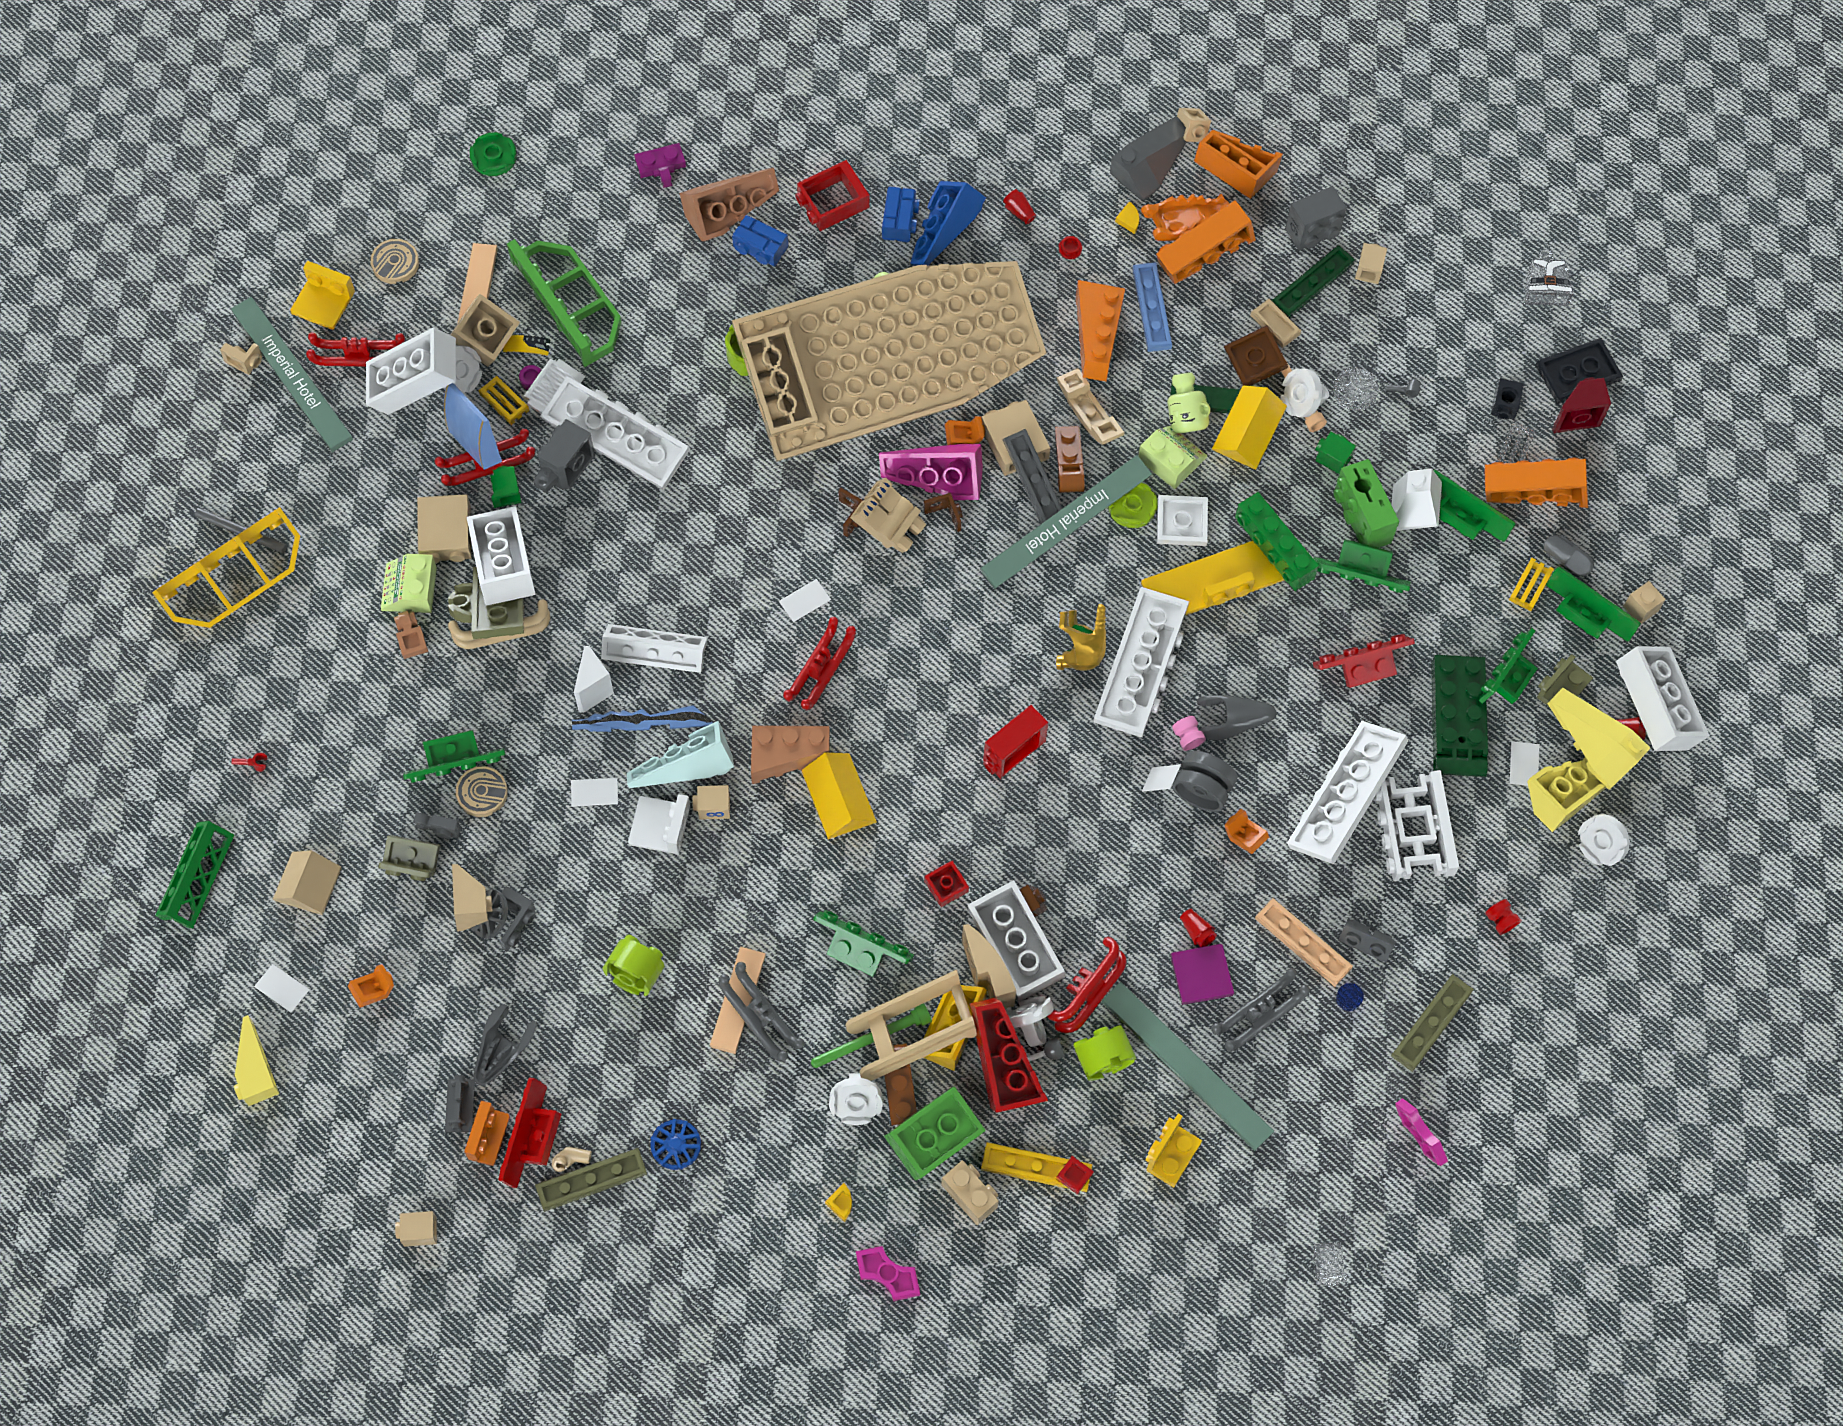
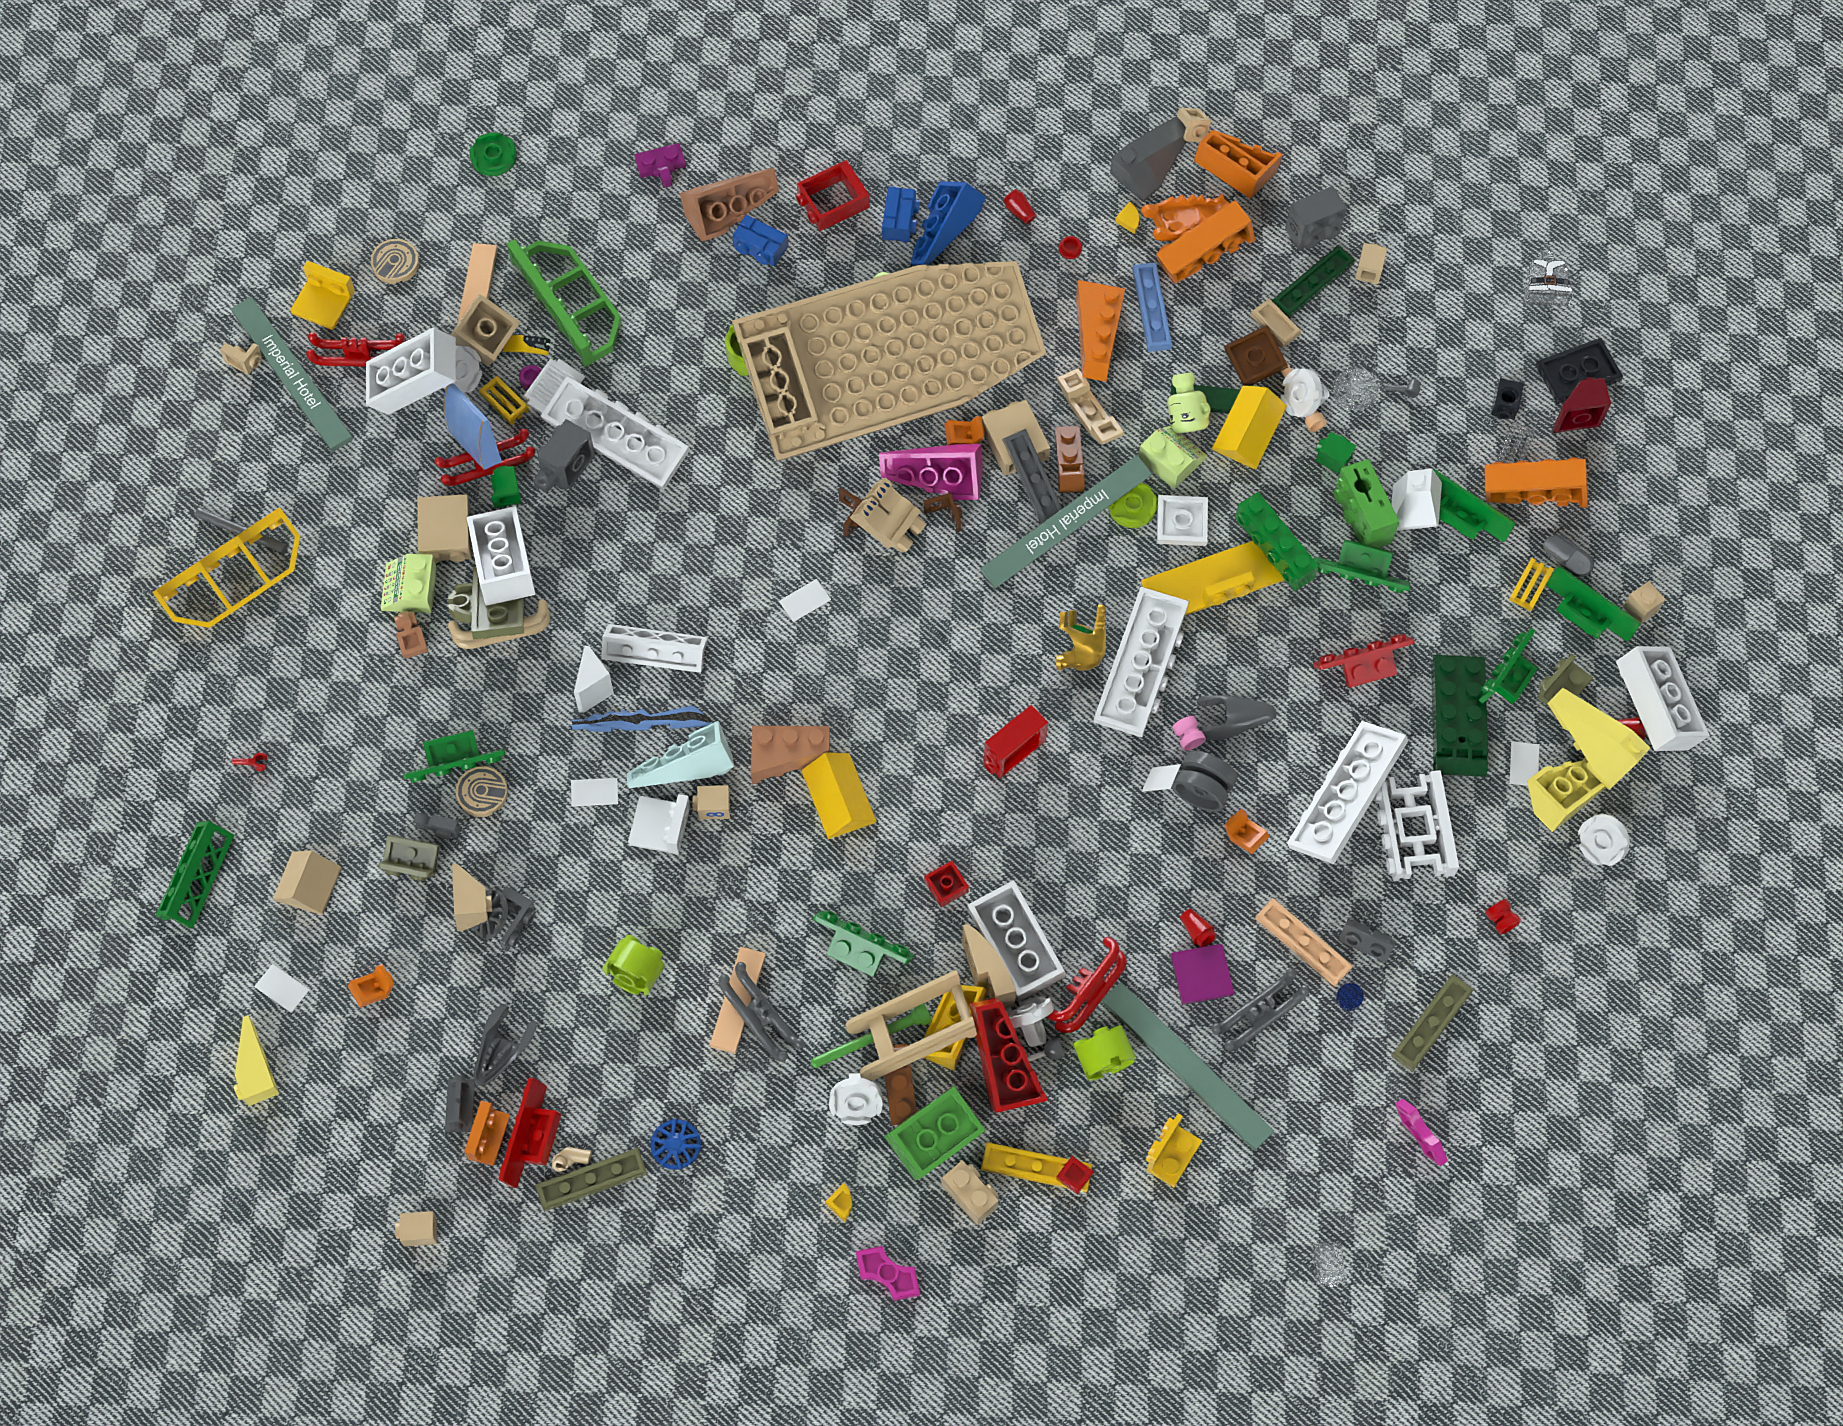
red piece [783,616,856,711] -> none
reddish brown bracket [1019,884,1048,918] -> none

